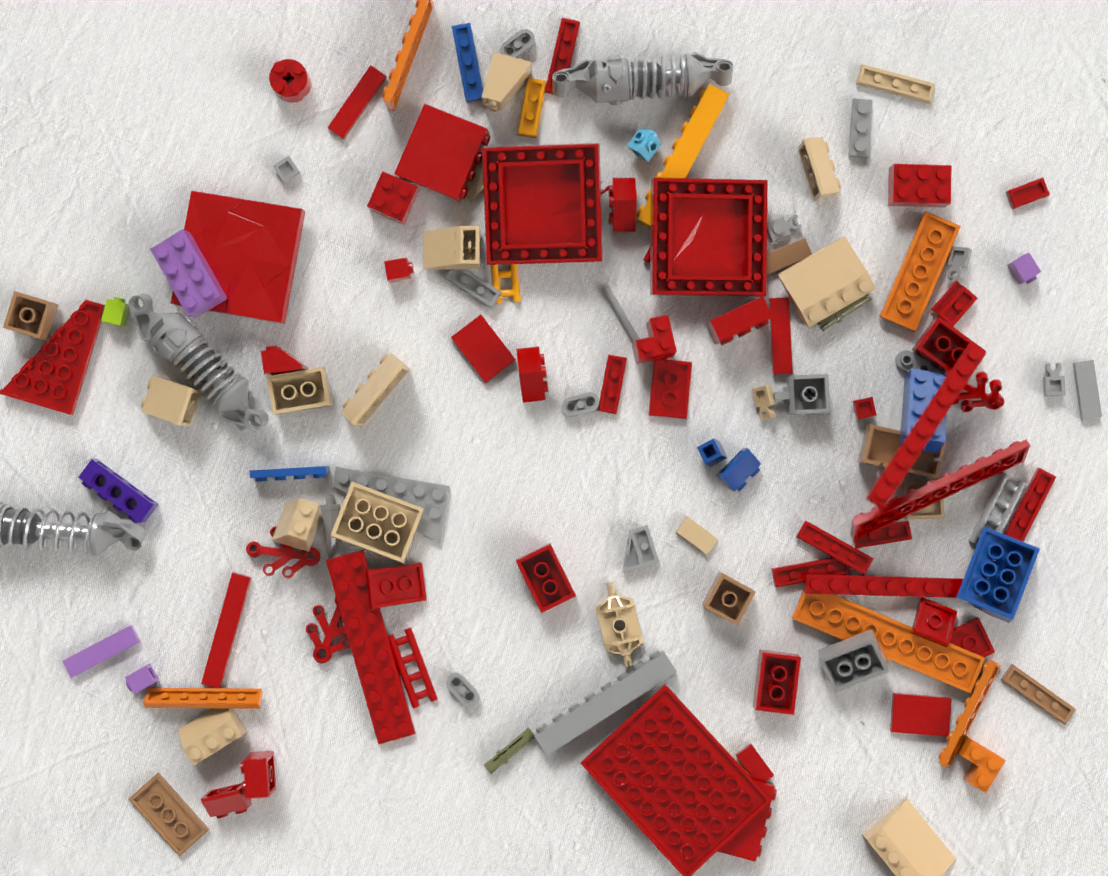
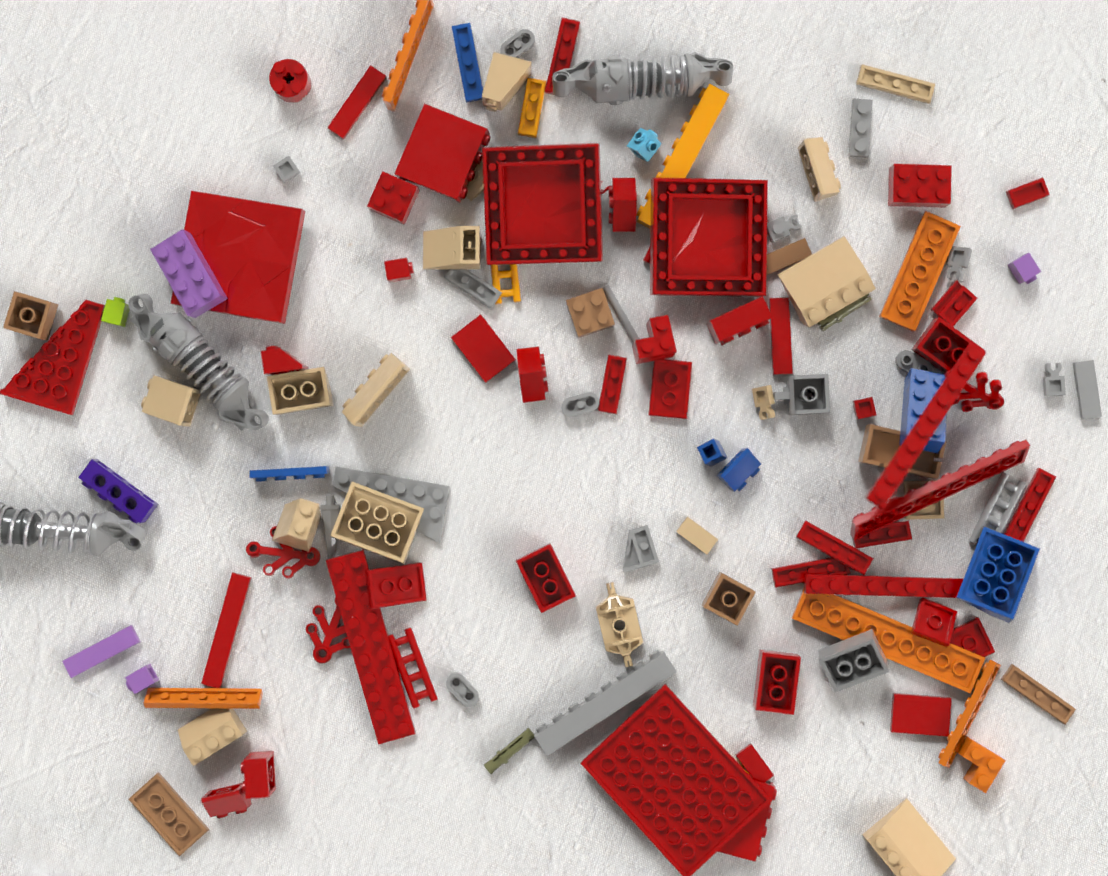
none -> medium nougat brick [566,288,615,338]

